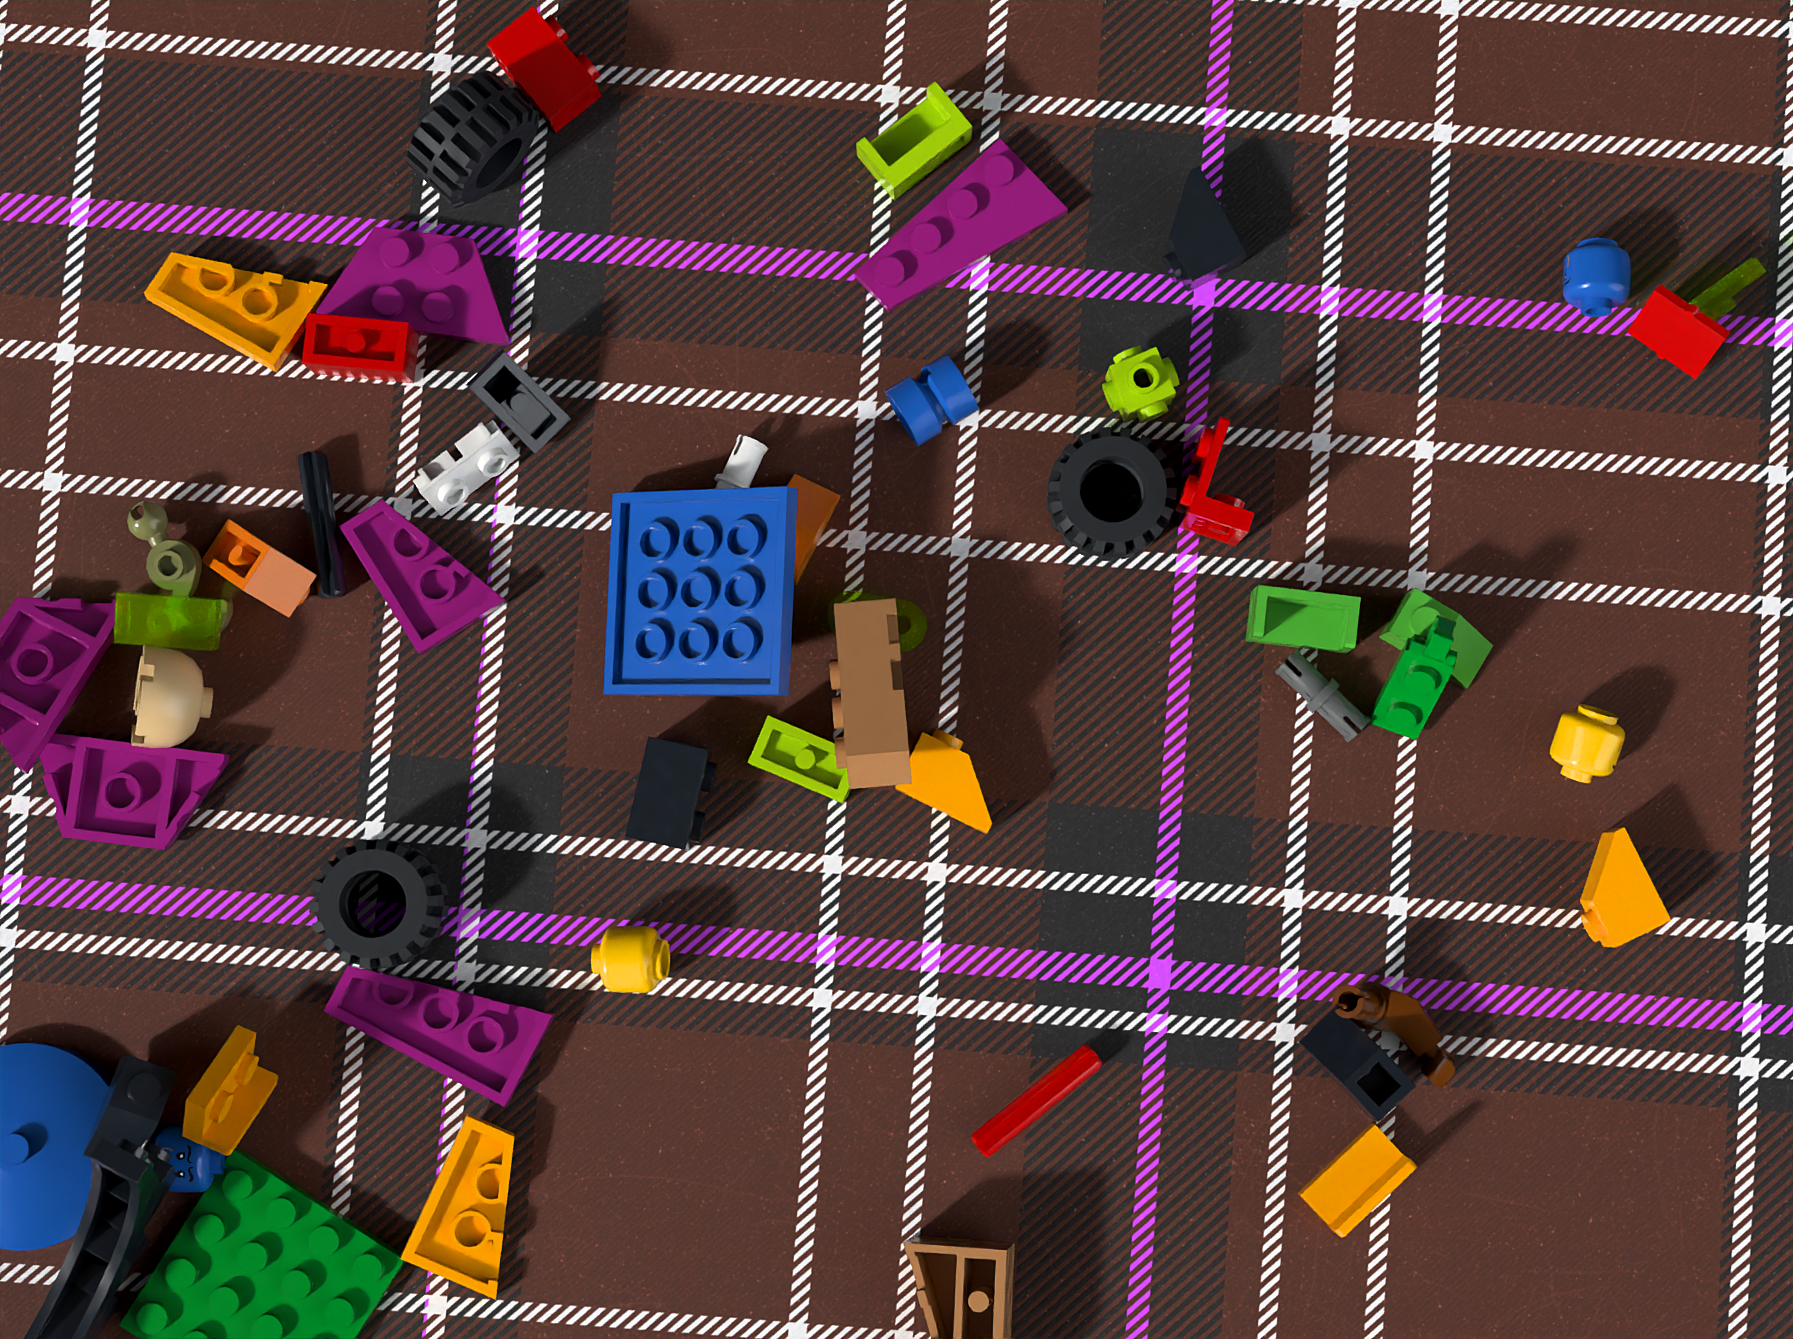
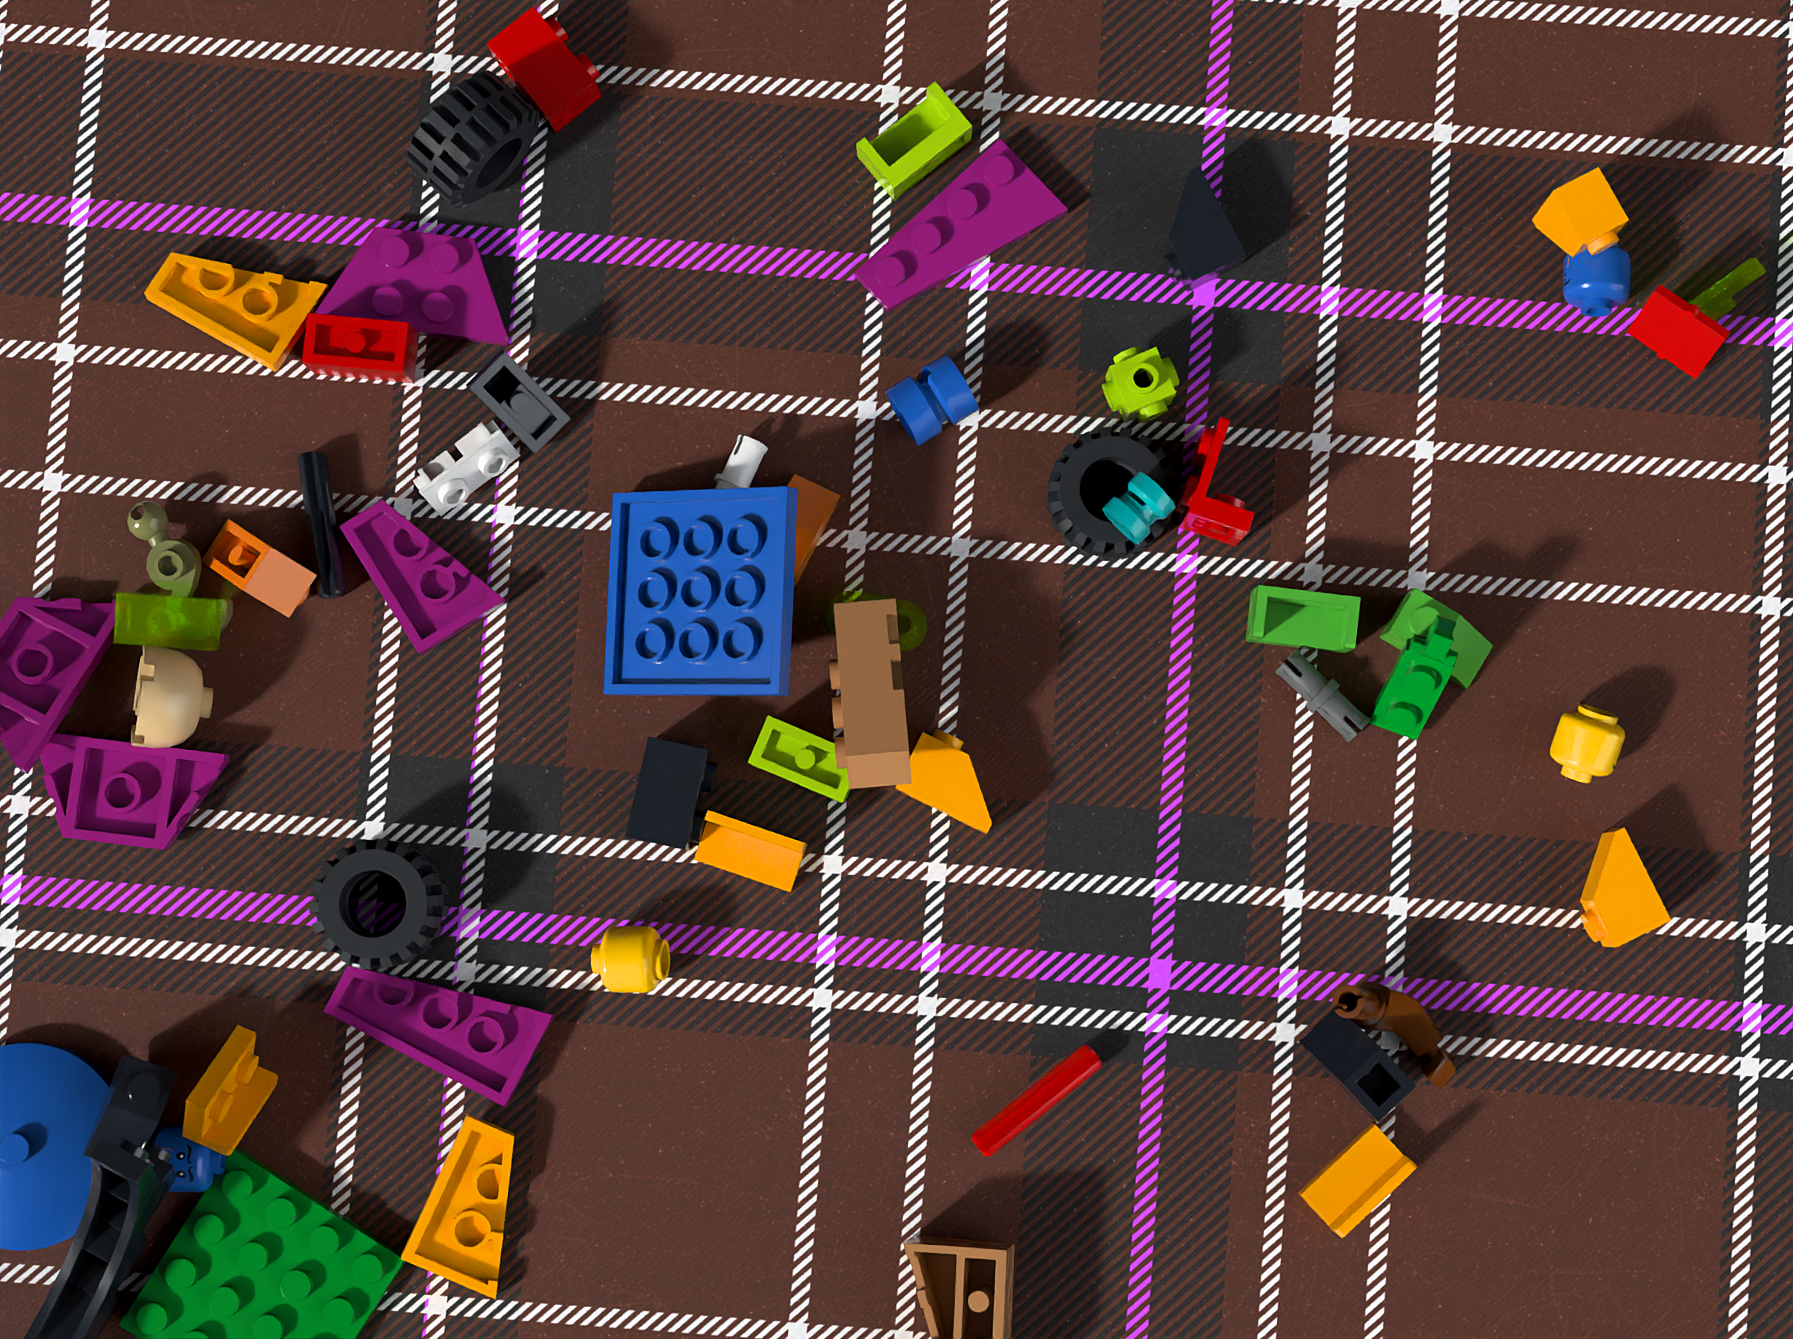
none -> light orange panel [694,810,807,892]
none -> teal wheel [1102,471,1176,545]
none -> light orange slope [1532,167,1629,257]

